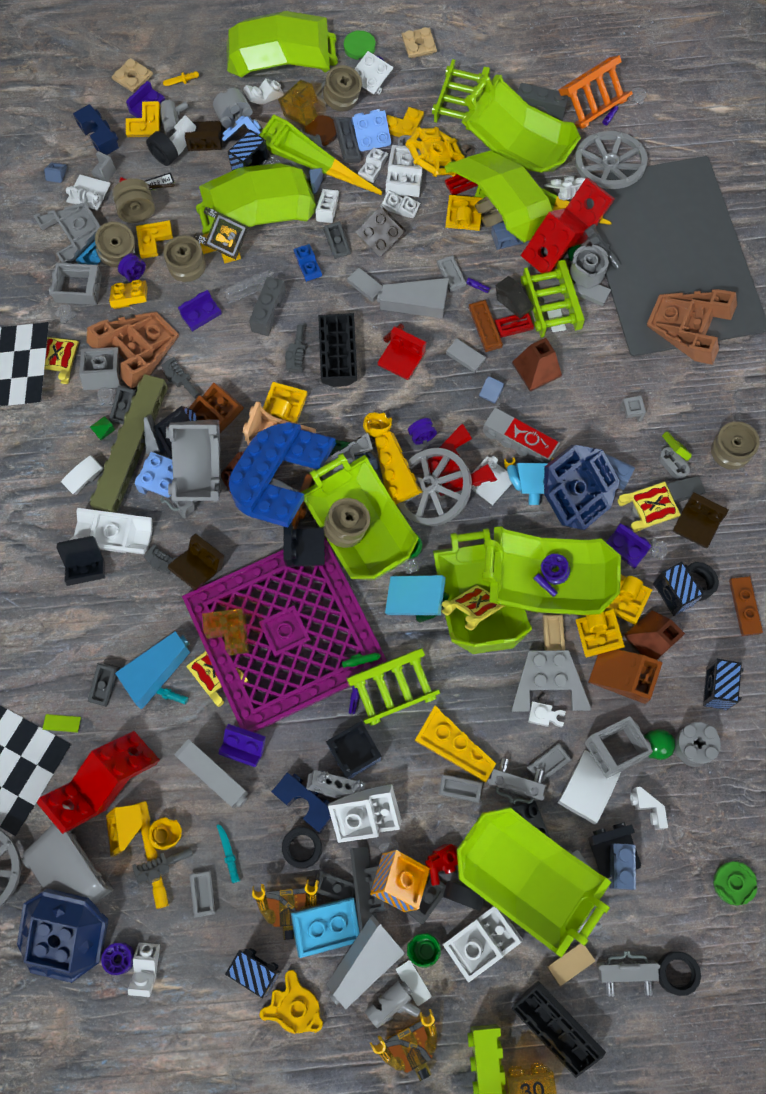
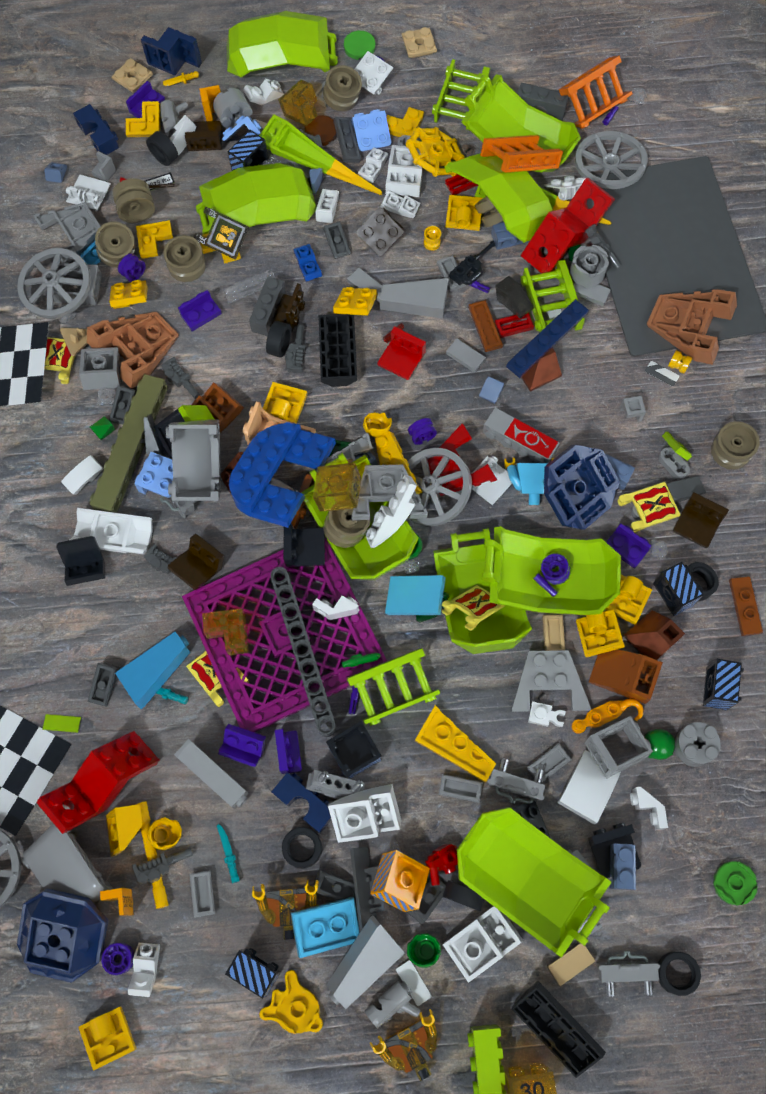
none -> light grey wheel [17,248,91,319]
none -> tan piece [60,328,88,356]
none -> yellow plate [78,1006,137,1071]
none -> light orange panel [100,888,134,916]
none -> dark blue bracket [141,27,202,76]
none -> lime tile [178,405,215,422]
none -> light orange panel [199,85,221,121]
none -> black tyre [266,321,292,358]
none -> dark grey beam [271,567,336,737]
none -> dark brown bracket [272,283,305,332]
none -> dark purple bracket [275,729,302,774]
none -> white slope [312,596,359,620]
none -> clear yellow brick [313,463,361,511]
none -> yellow plate [333,287,378,316]
none -> light grey wing [351,465,428,521]
none -> white slope [366,475,417,548]
none -> yellow wheel [424,226,441,251]
none -> black piece [449,241,495,285]
none -> orange fence [480,135,563,173]
none -> dark blue plate [506,299,589,378]
none -> light orange piece [571,698,644,734]
none -> sticker [645,361,679,386]
none -> yellow wheel [668,350,693,374]

